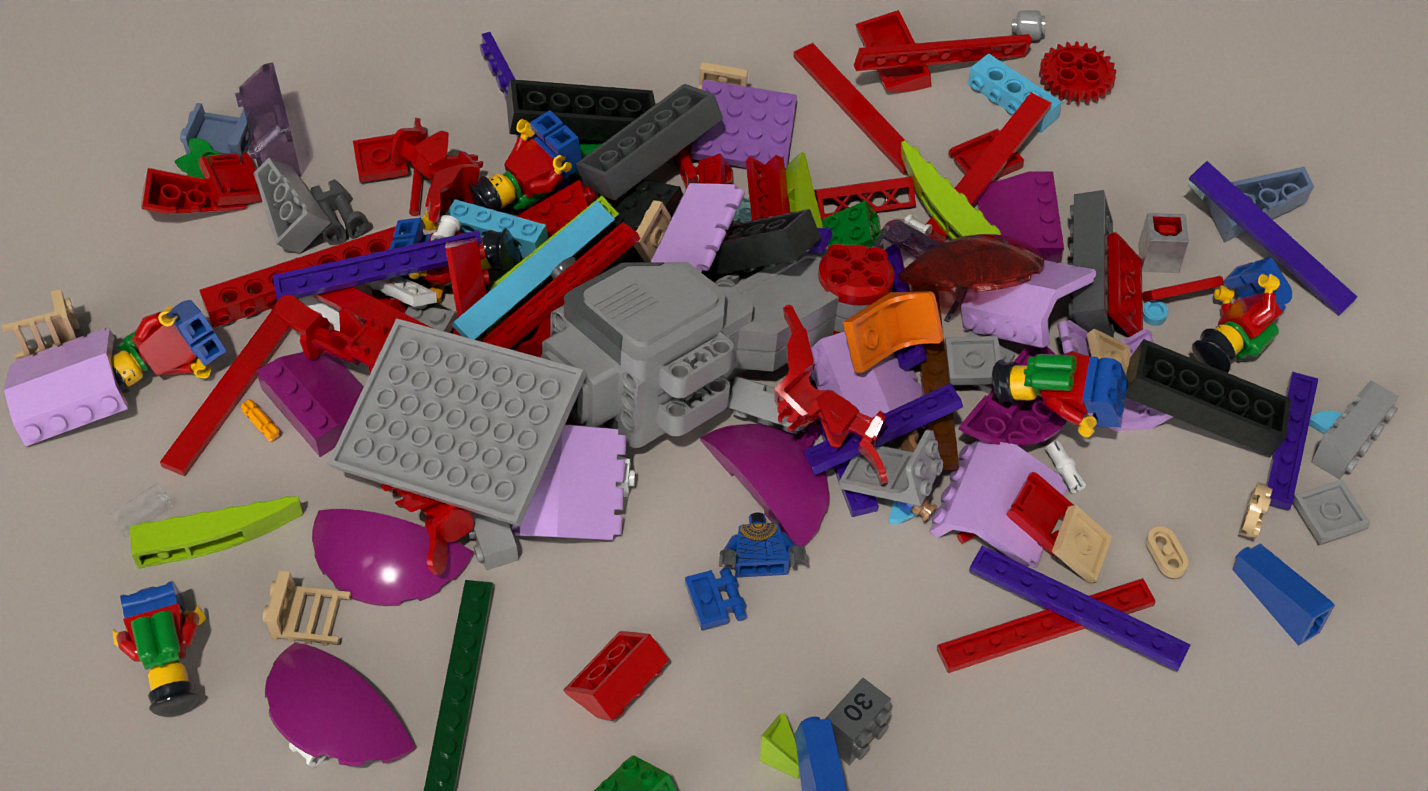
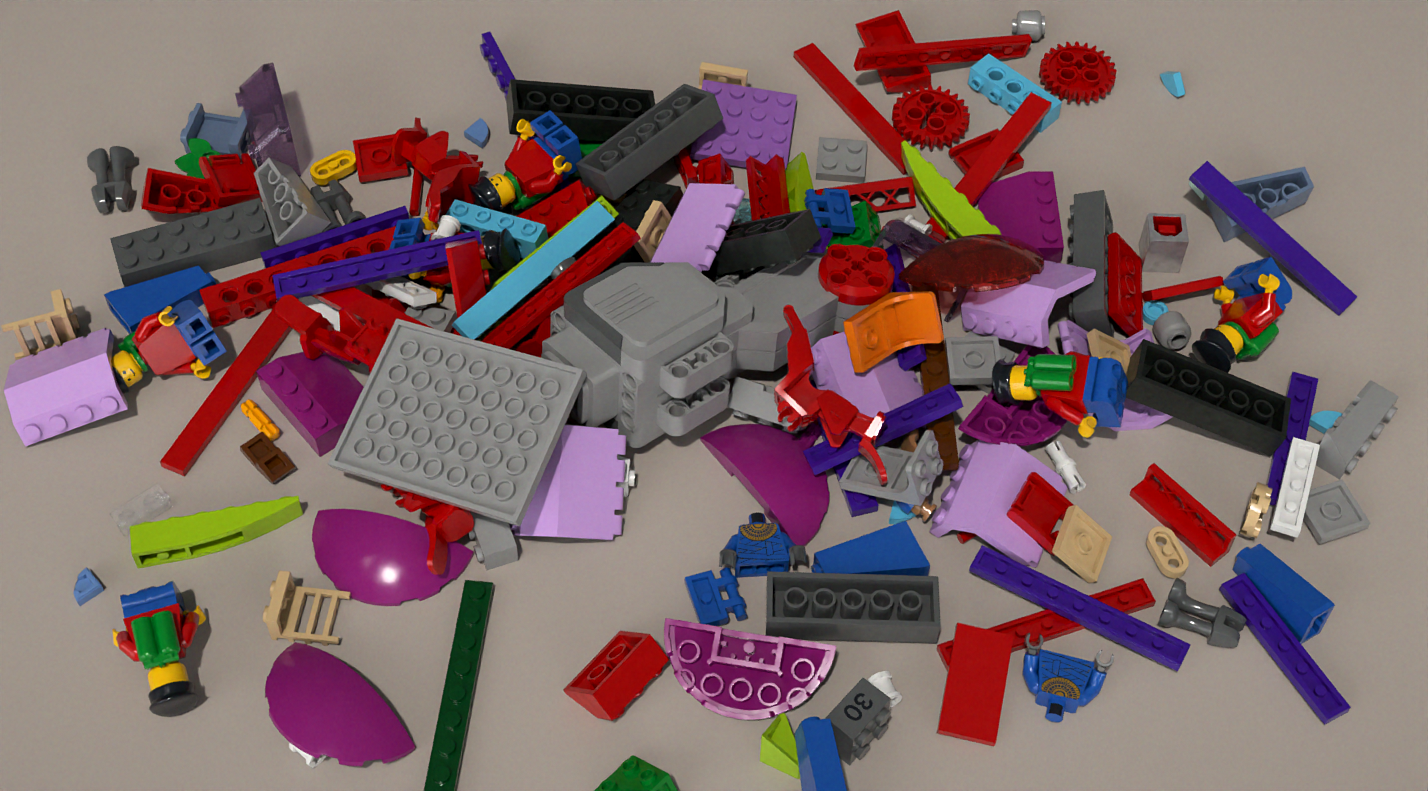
none -> medium blue tile [73,567,104,606]
none -> dark grey piece [87,146,135,213]
none -> blue slope [104,265,216,334]
none -> dark grey brick [110,198,276,287]
none -> reddish brown slope [240,432,295,484]
none -> dark purple plate [260,206,409,268]
none -> yellow plate [310,150,357,185]
none -> medium blue tile [464,118,488,148]
none -> magenta brick [664,618,837,720]
none -> dark grey brick [765,571,941,643]
none -> blue plate [804,188,855,234]
none -> blue slope [811,521,930,576]
none -> light grey plate [816,137,867,183]
none -> white bush [868,671,902,708]
none -> red gear [892,85,970,150]
none -> red tile [936,622,1014,747]
none -> blue torso [1023,633,1114,722]
none -> red fence [1129,463,1236,567]
none -> light grey head [1153,311,1191,349]
none -> dark grey piece [1158,578,1247,648]
none -> medium azure tile [1160,71,1185,97]
none -> dark purple plate [1219,573,1351,725]
none -> white plate [1270,437,1320,538]

